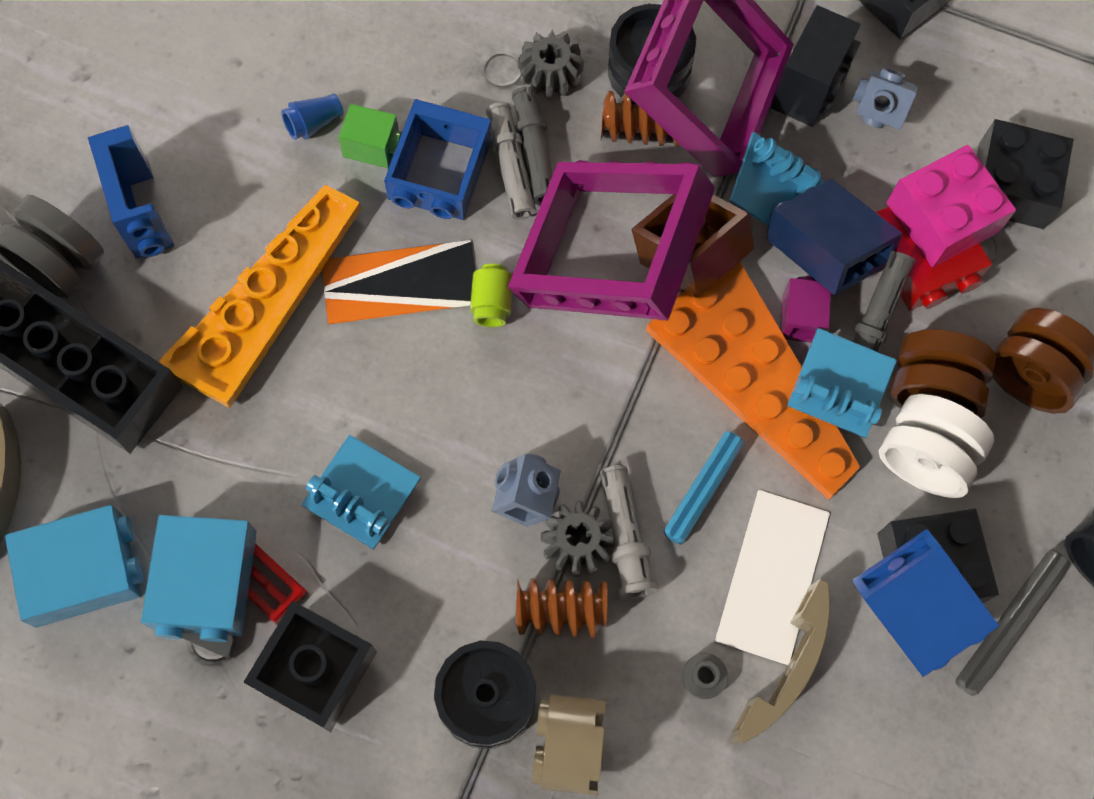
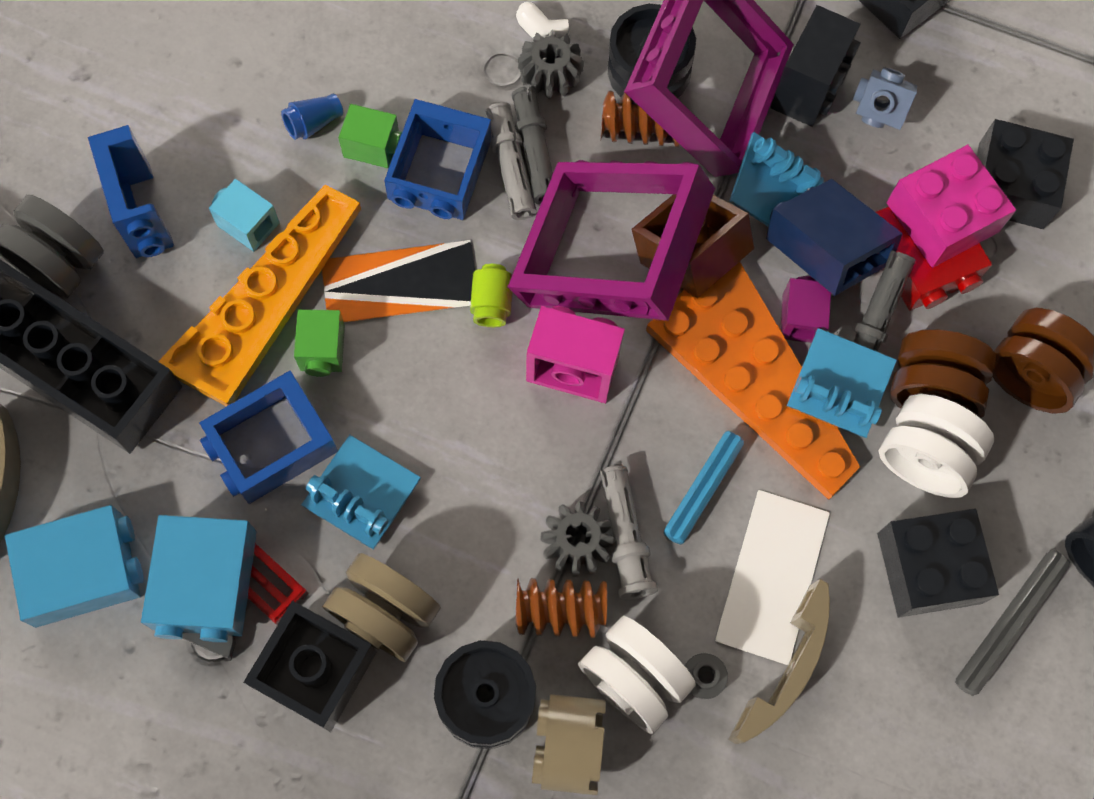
sand blue brick [492,454,561,527] -> none
blue panel [852,529,999,677] -> none
none -> blue window [199,371,338,504]
none -> medium azure brick [209,179,280,252]
none -> bright green brick [294,309,345,377]
none -> dark tan wheel [322,553,441,662]
none -> white arm [516,2,569,38]
none -> dark pink brick [526,306,625,404]
none -> white wheel [578,616,696,734]

